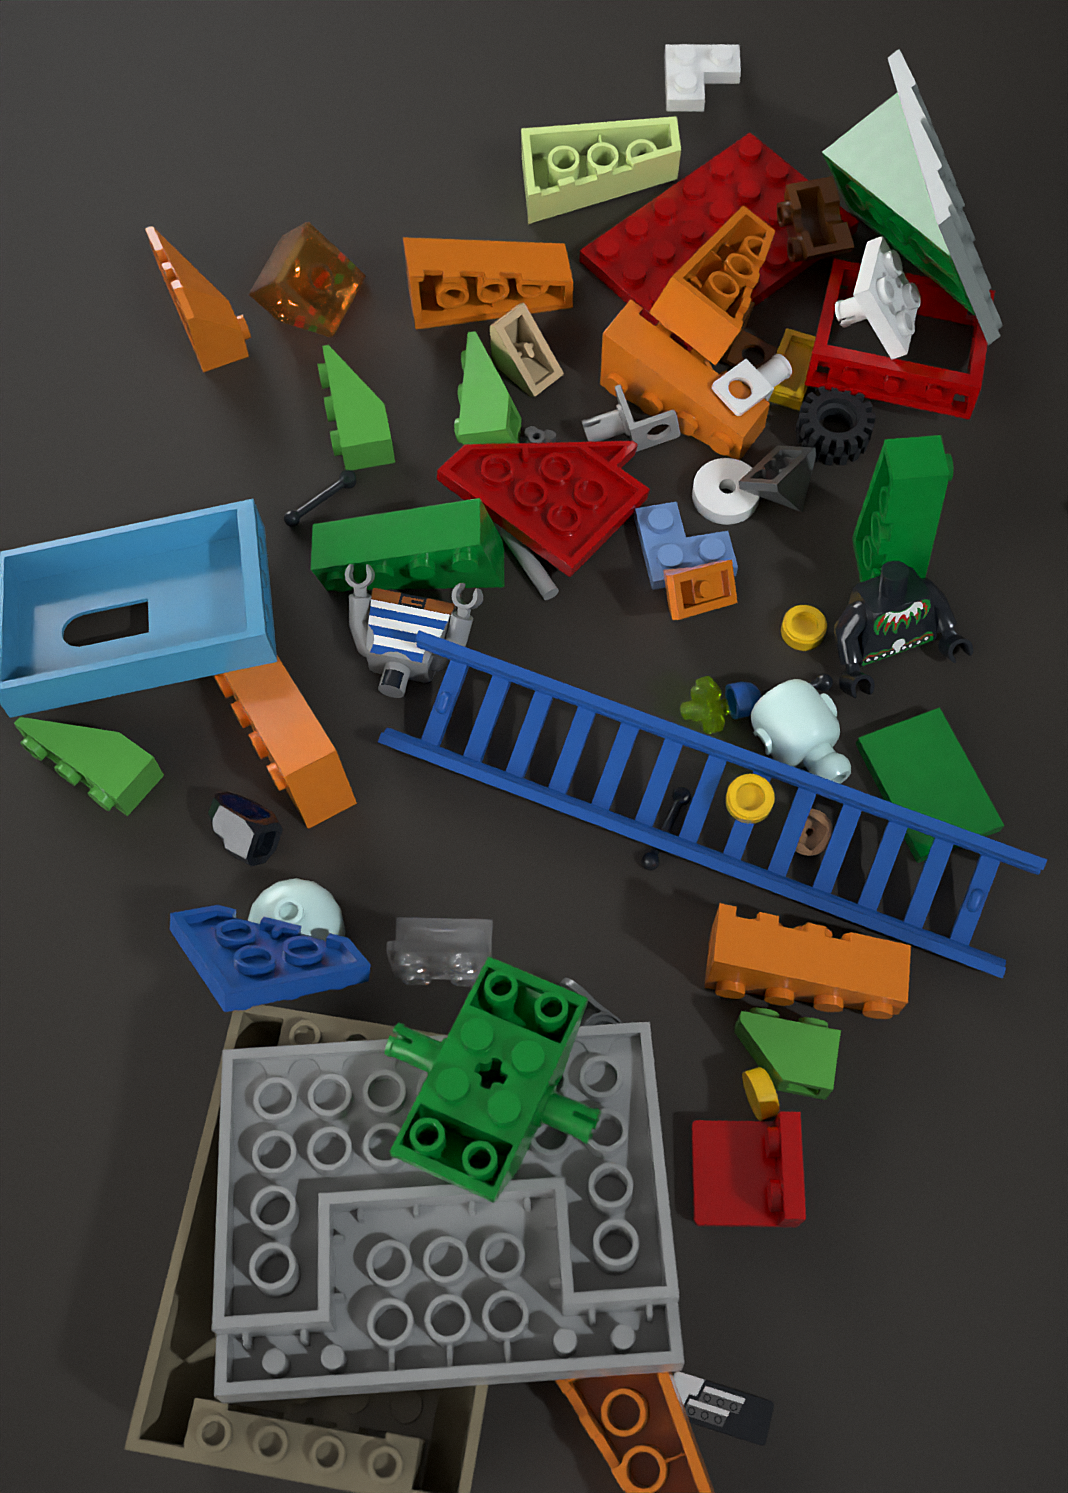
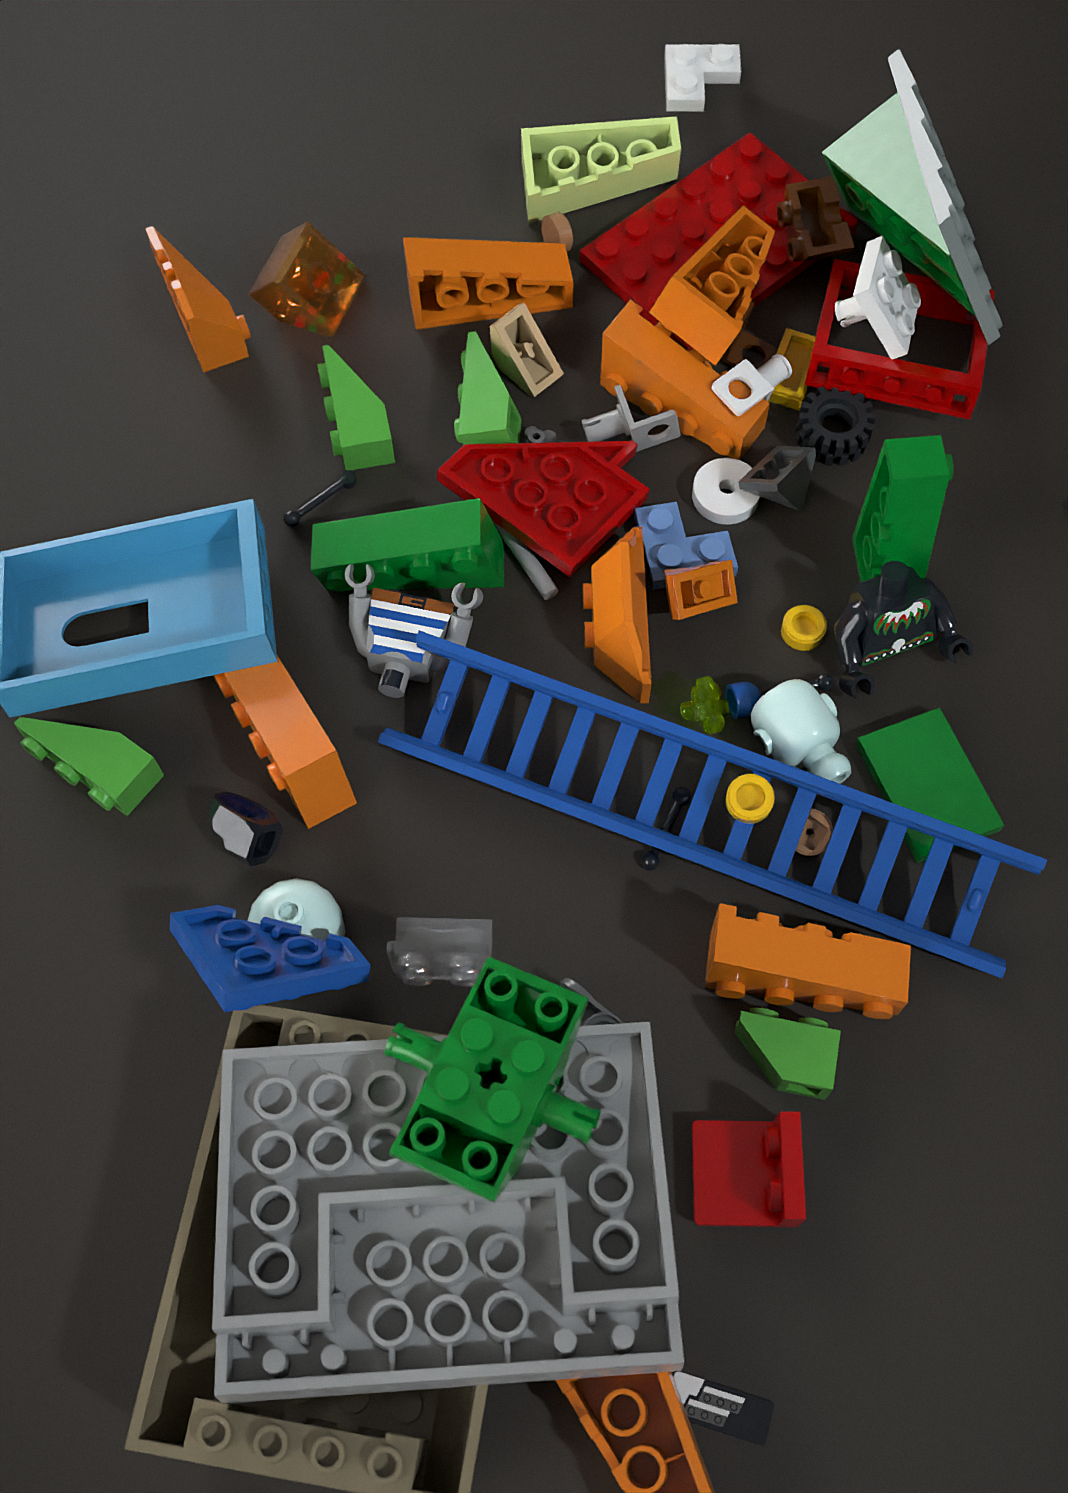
yellow tile [742,1067,779,1121] -> none
none -> medium nougat tile [541,212,573,252]
none -> orange wedge [583,527,651,704]

